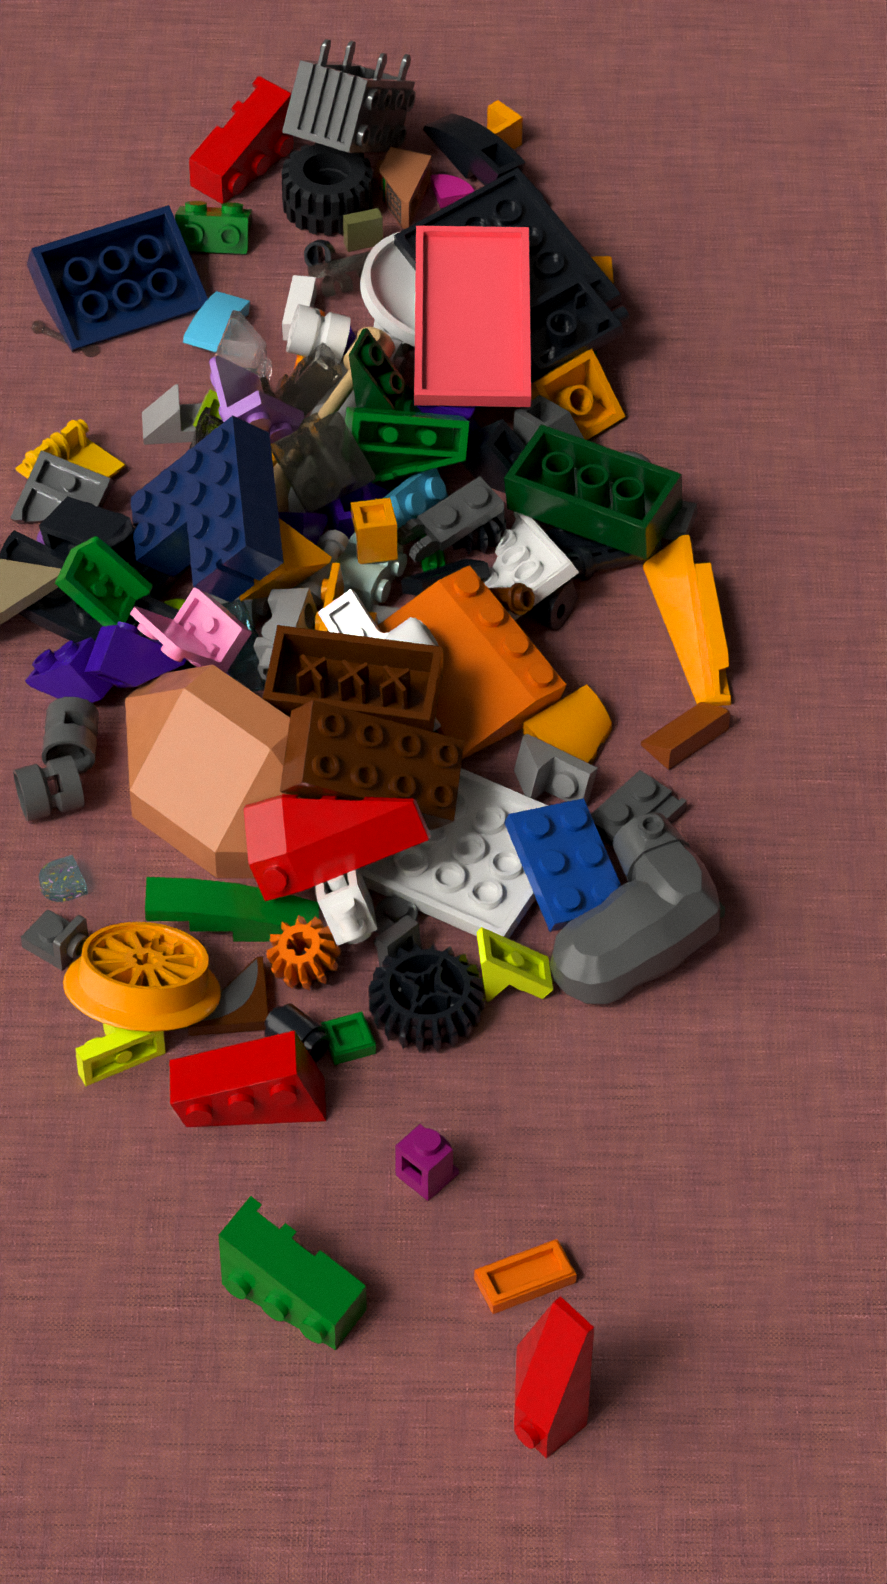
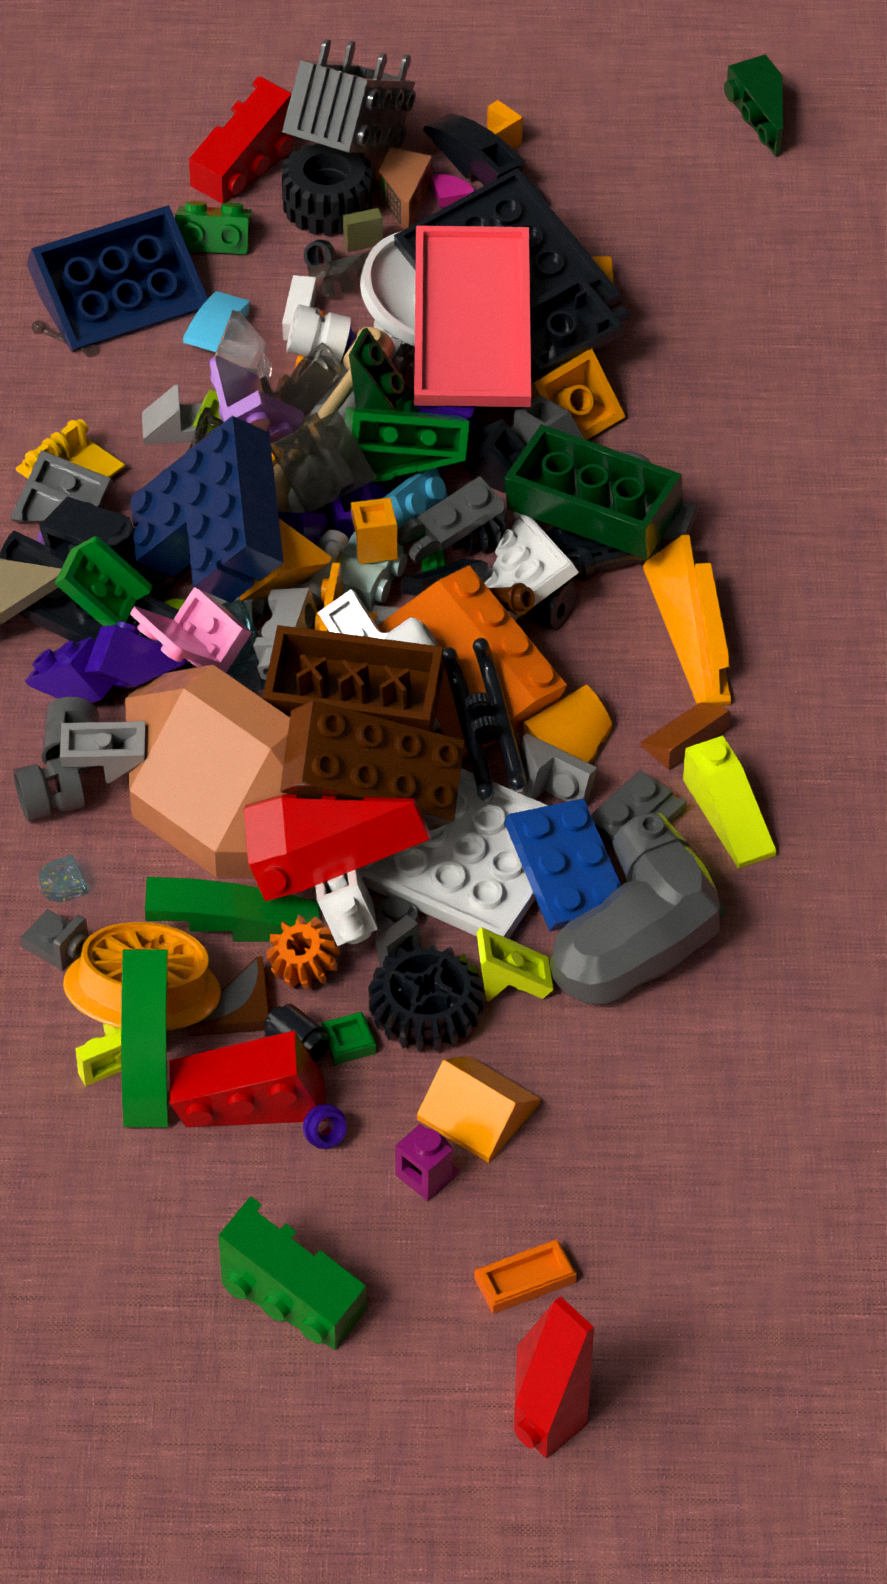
none -> light grey slope [60,721,146,783]
none -> green slope [121,949,169,1127]
none -> dark purple plate [303,1104,347,1149]
none -> light orange slope [417,1056,541,1163]
none -> black piece [443,638,527,802]
none -> neon yellow slope [683,735,776,869]
none -> dark green slope [724,54,783,157]

